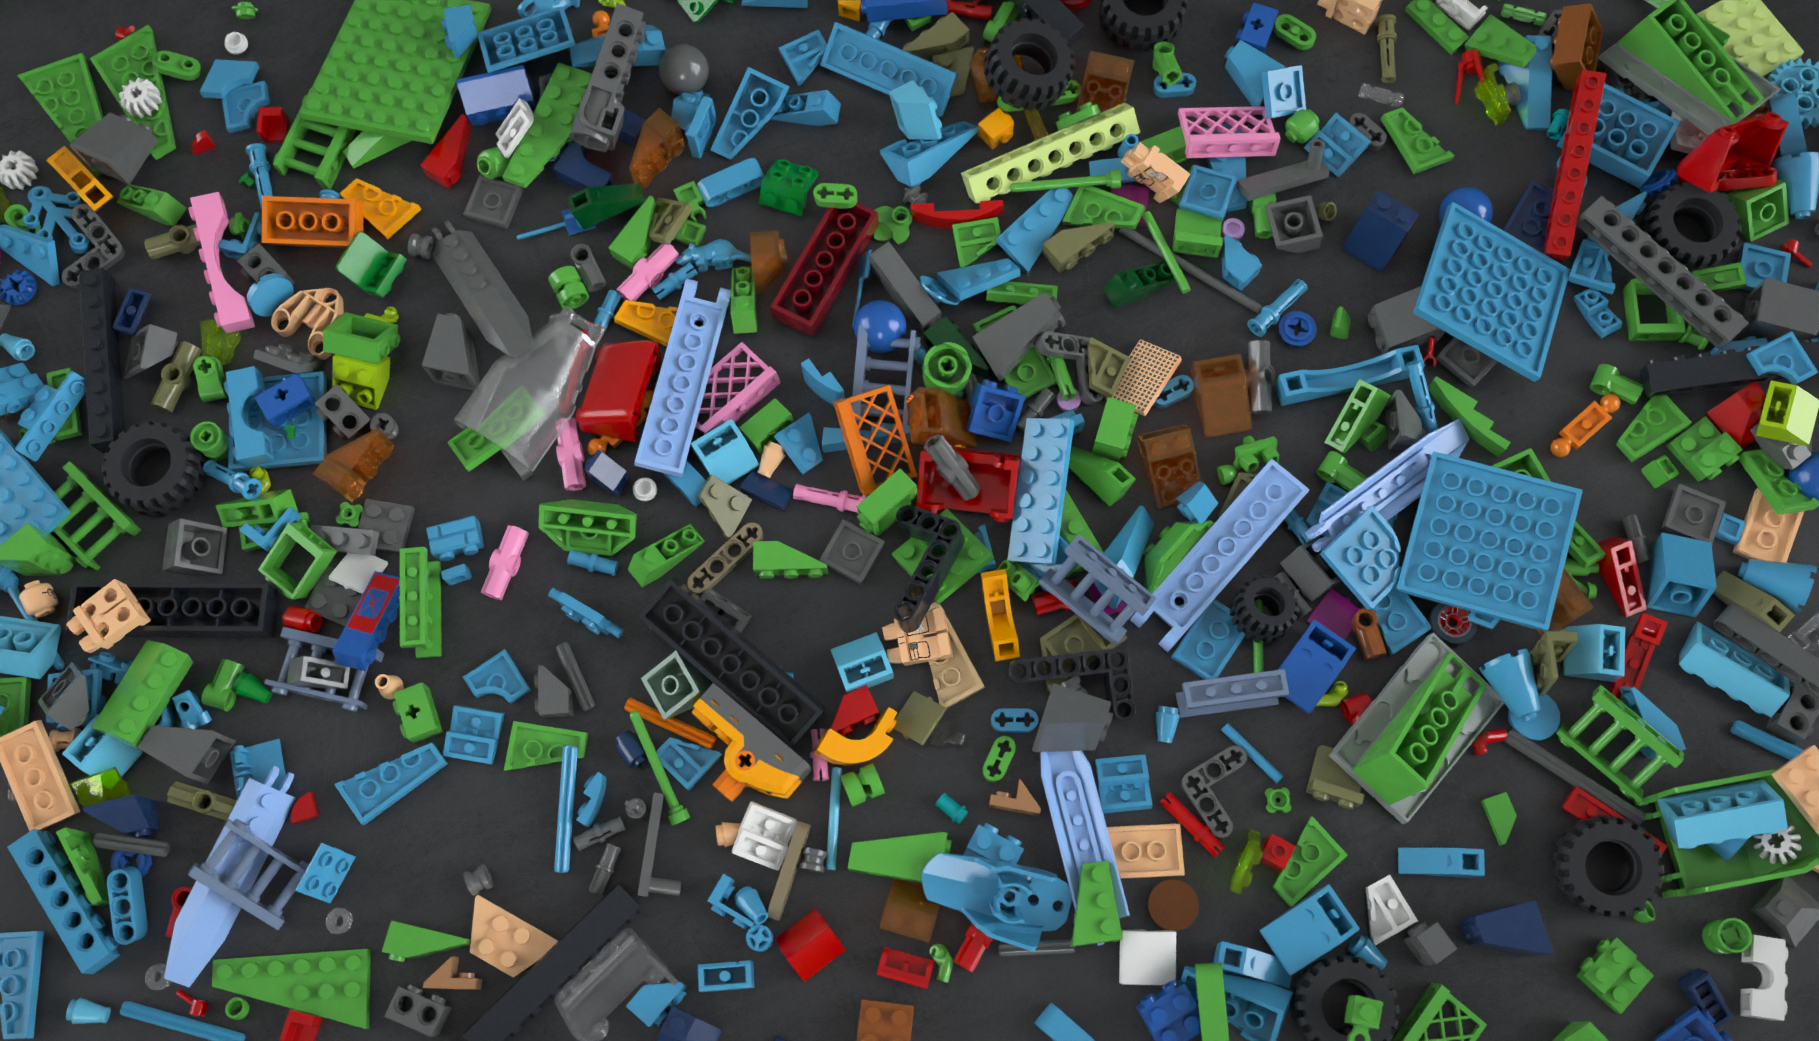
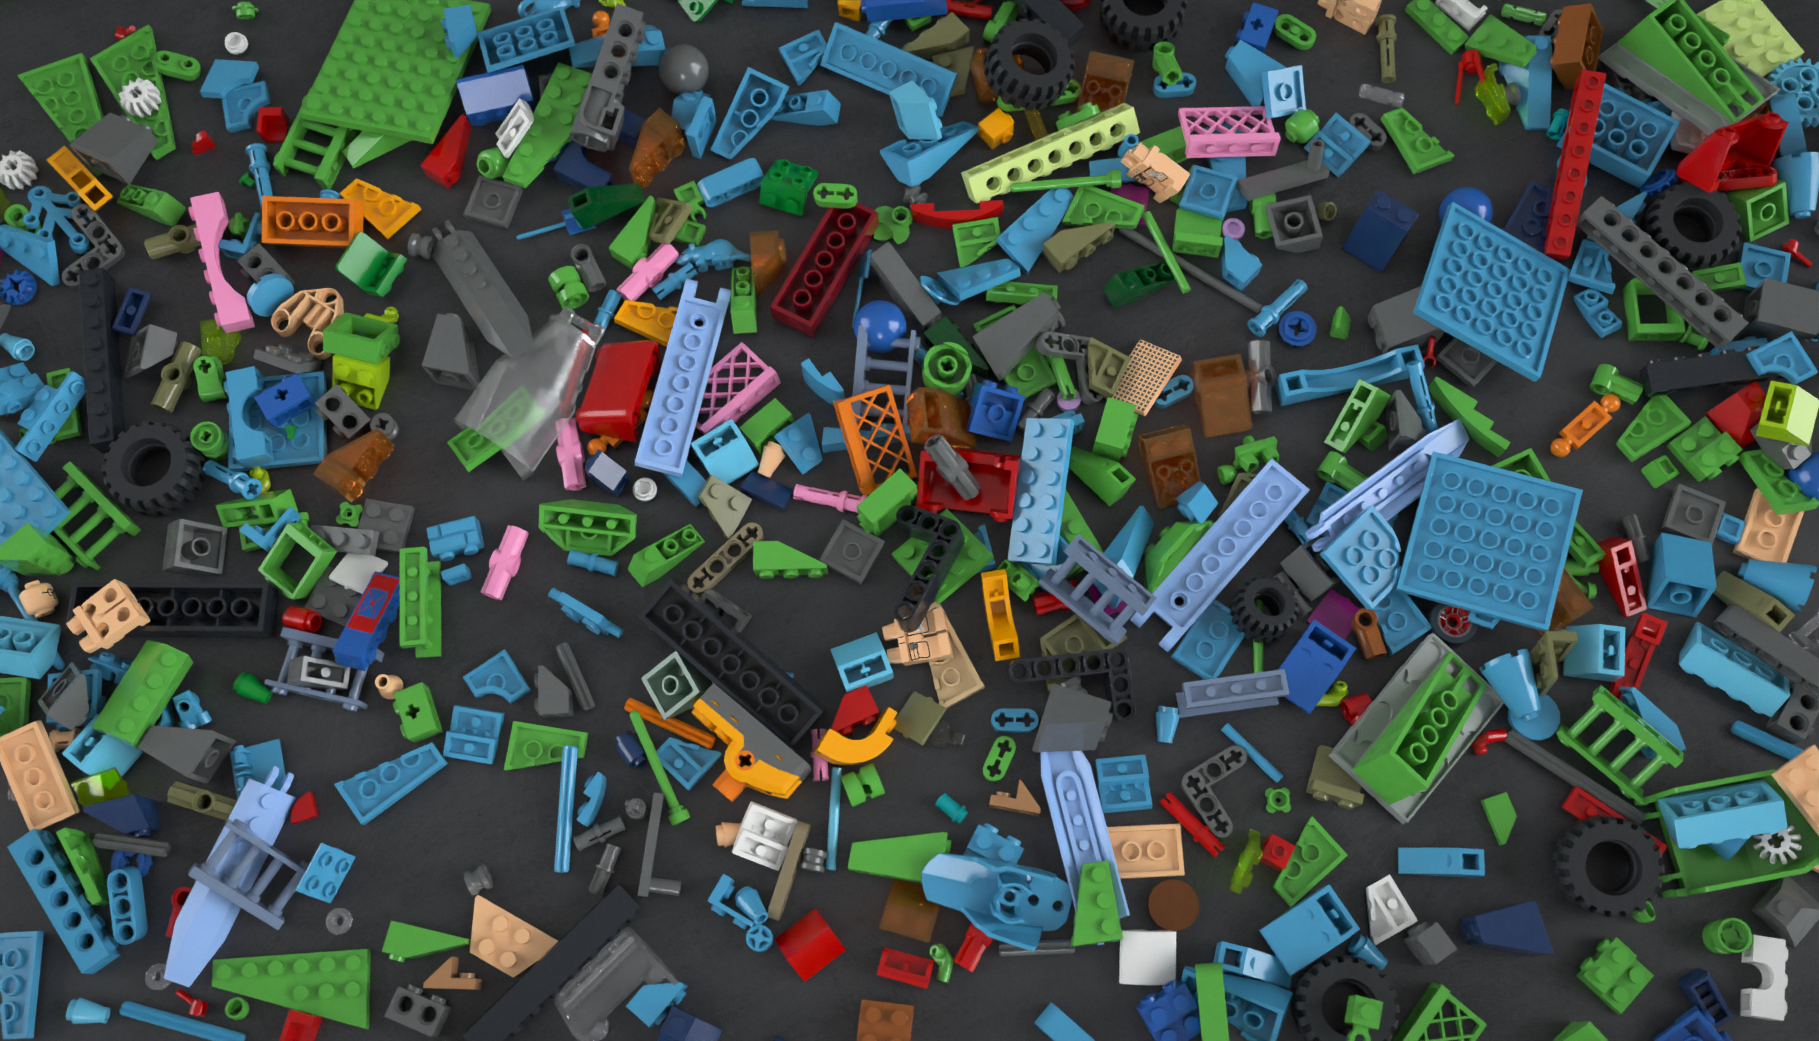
bright green piece [201,659,245,711] -> none
dark azure brick [698,960,755,992] -> none

